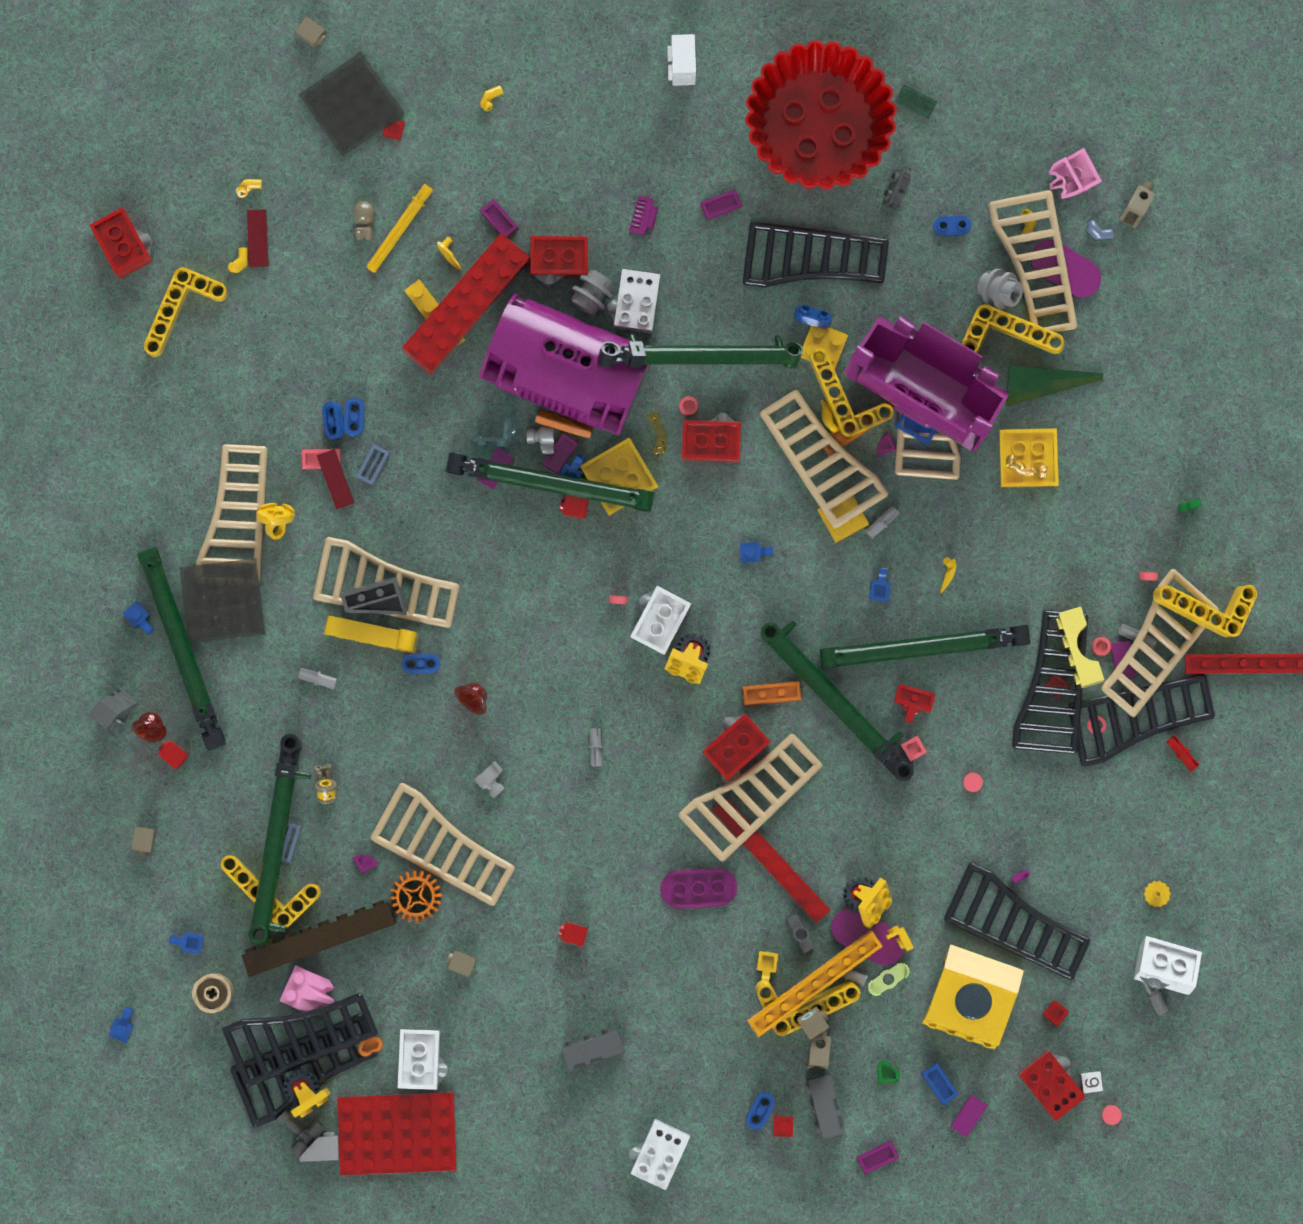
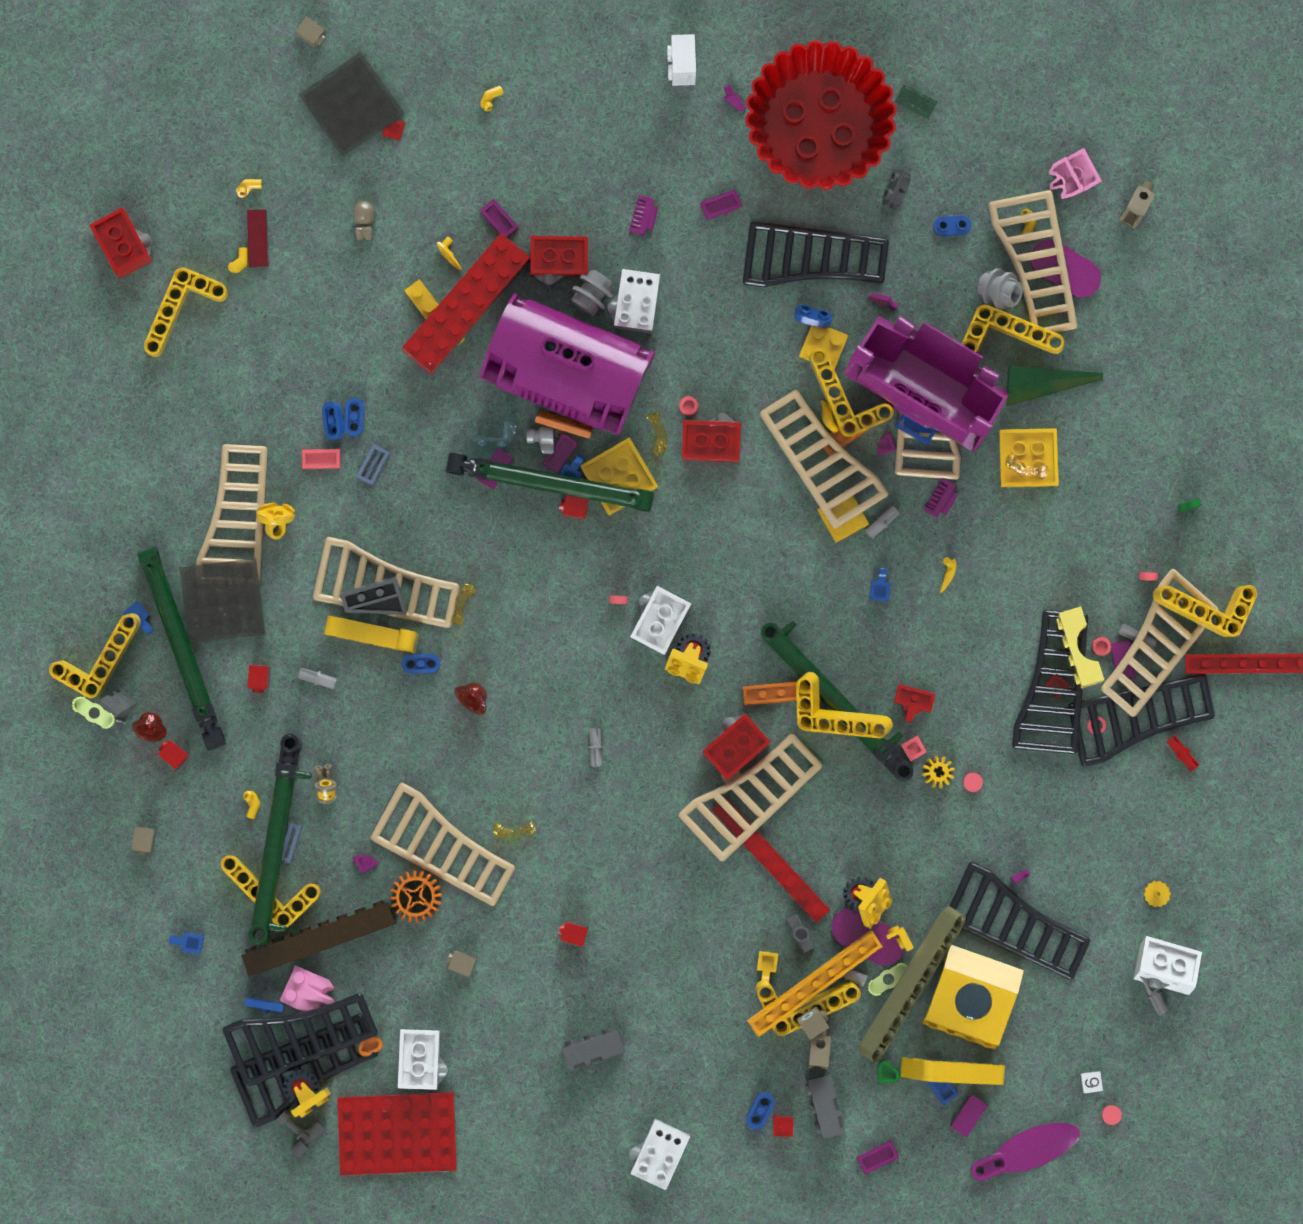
blue plate [108,1007,134,1043] -> none
tan brick [192,973,234,1013] -> none
light grey slope [299,1132,339,1162] -> none
dark red tile [317,449,355,509] -> none
yellow axle [366,184,433,273] -> none
light grey piece [474,761,505,798] -> none
dark green piece [597,335,803,369] -> none
magenta tile [660,868,737,909] -> none
blue plate [740,542,773,563] -> none
dark green piece [819,625,1031,669] -> none
red piece [1017,1050,1086,1121] -> none
red tile [1042,1000,1069,1027] -> none
sand blue arm [1086,220,1113,240] -> none
none -> yellow beam [49,613,141,698]
none -> yellowish green piece [72,696,115,729]
none -> yellow arm [243,791,261,820]
none -> blue plate [244,997,285,1013]
none -> red brick [247,665,270,693]
none -> clear yellow arm [452,584,477,626]
none -> clear yellow arm [493,821,536,840]
none -> magenta bar [723,85,746,111]
none -> yellow beam [796,672,893,738]
none -> olive beam [858,906,966,1062]
none -> magenta bar [867,294,898,311]
none -> yellow beam [900,1057,1005,1085]
none -> yellow gear [922,756,955,788]
none -> magenta piece [924,478,958,518]
none -> magenta plant [970,1123,1080,1181]

